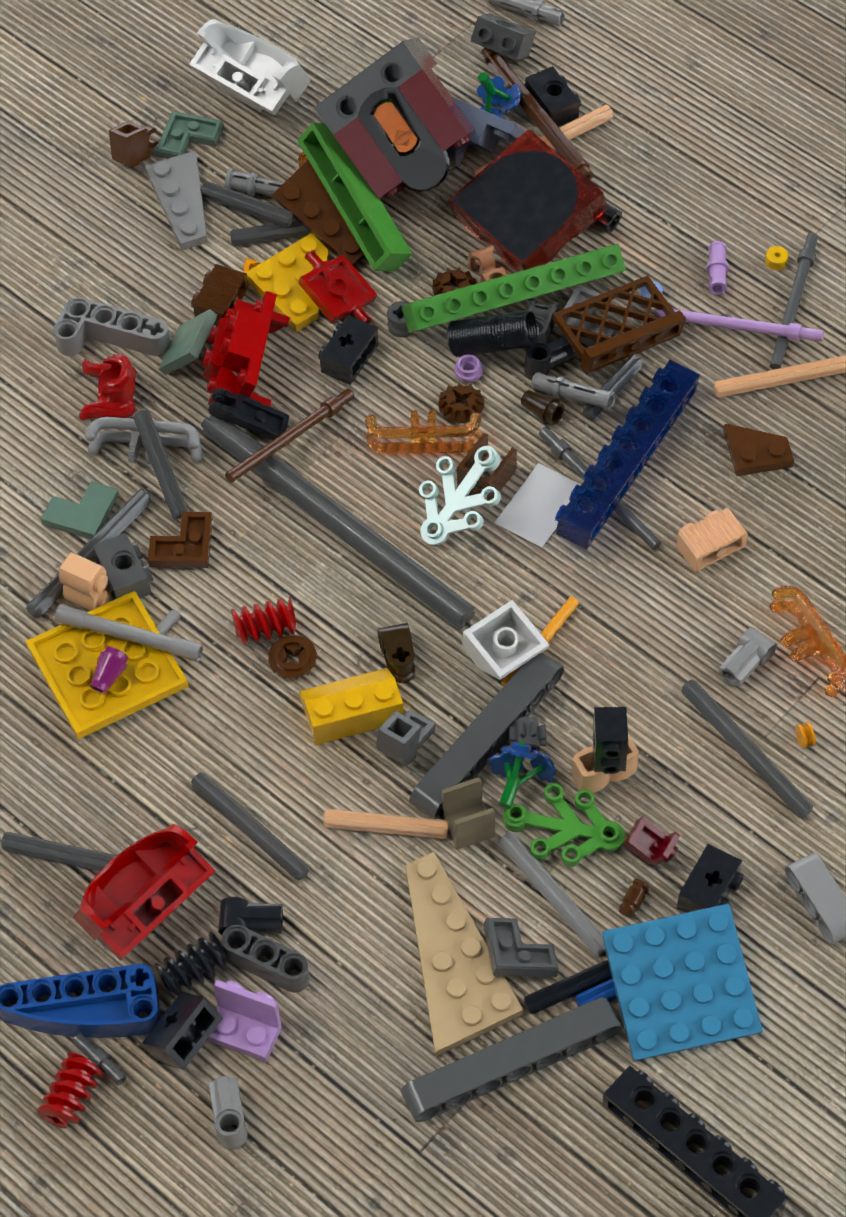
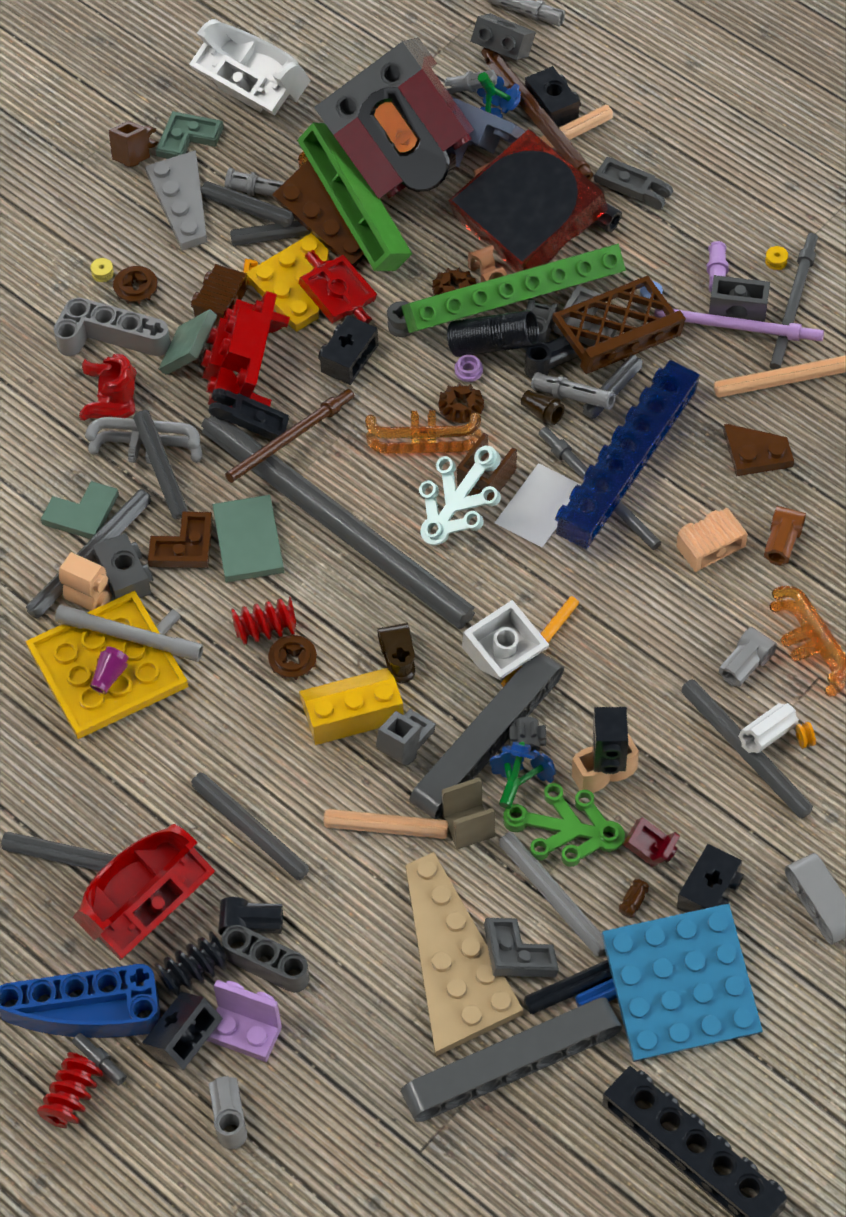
none -> light yellow piece [90,258,114,282]
none -> reddish brown gear [113,266,158,305]
none -> sand green tile [212,495,284,583]
none -> light grey axle [445,70,498,94]
none -> dark grey hinge [594,157,674,209]
none -> dark grey brick [709,275,770,322]
none -> white axle [738,703,799,753]
none -> dark orange piece [764,505,806,566]

